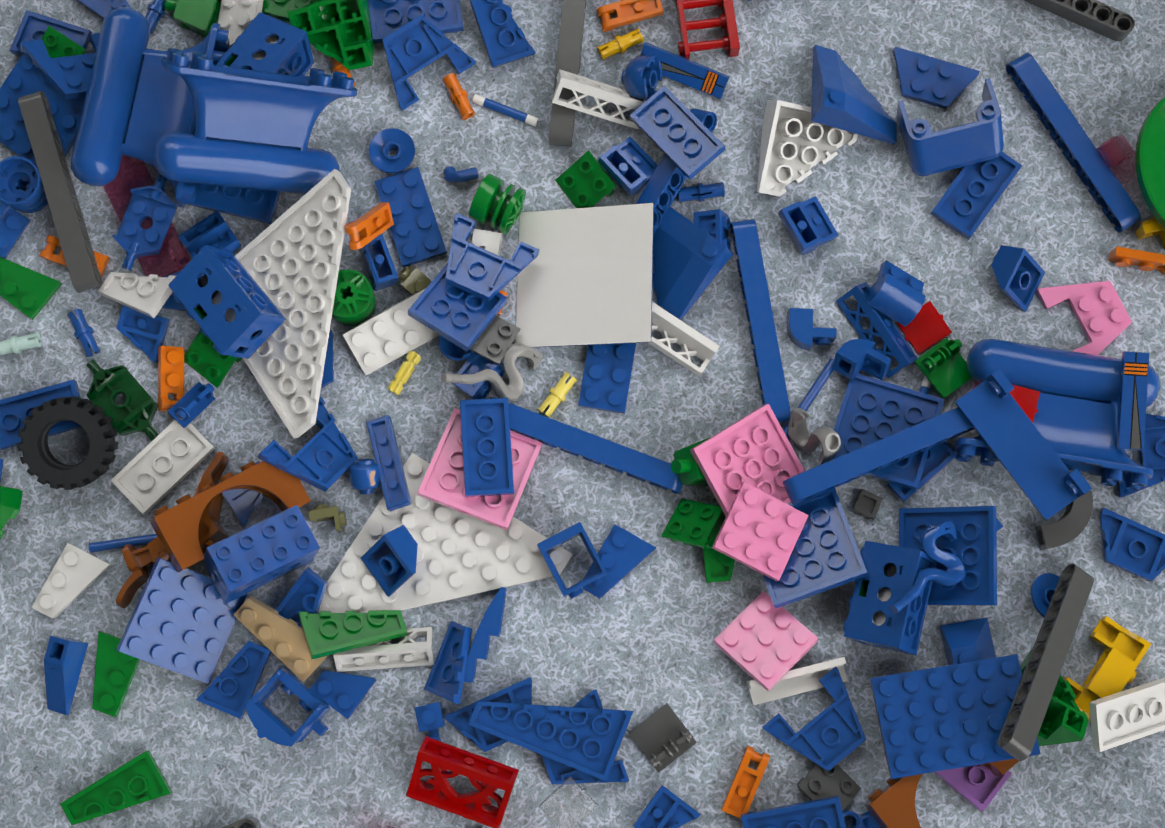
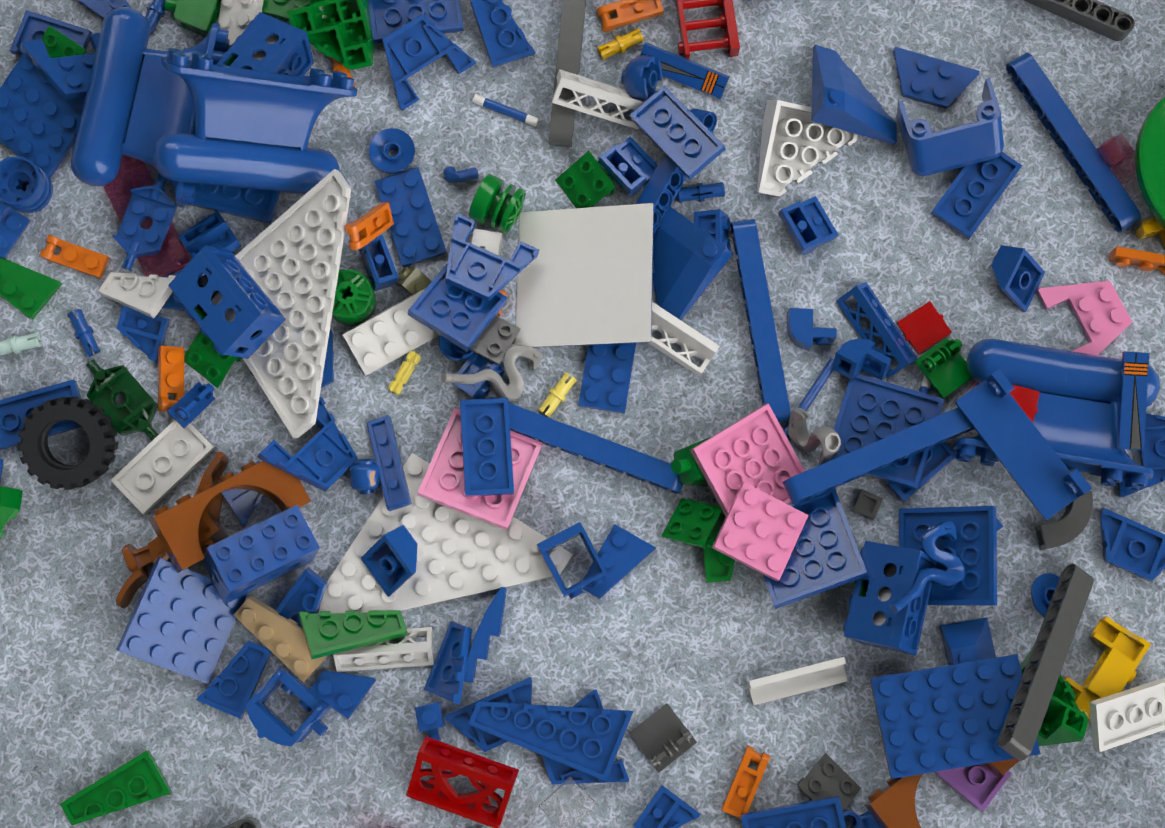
dark grey beam [18,90,102,293] -> none
white wing [31,543,111,619] -> none
blue slope [44,636,88,715] -> none
blue bar [89,534,157,553] -> none
green wing [92,631,141,717] -> none
olive bracket [308,504,347,533] -> none
orange pin [442,73,475,120] -> none
bright pink plate [714,591,818,691] -> none
blue wing [762,667,866,771] -> none
blue brick [867,260,926,326] -> none

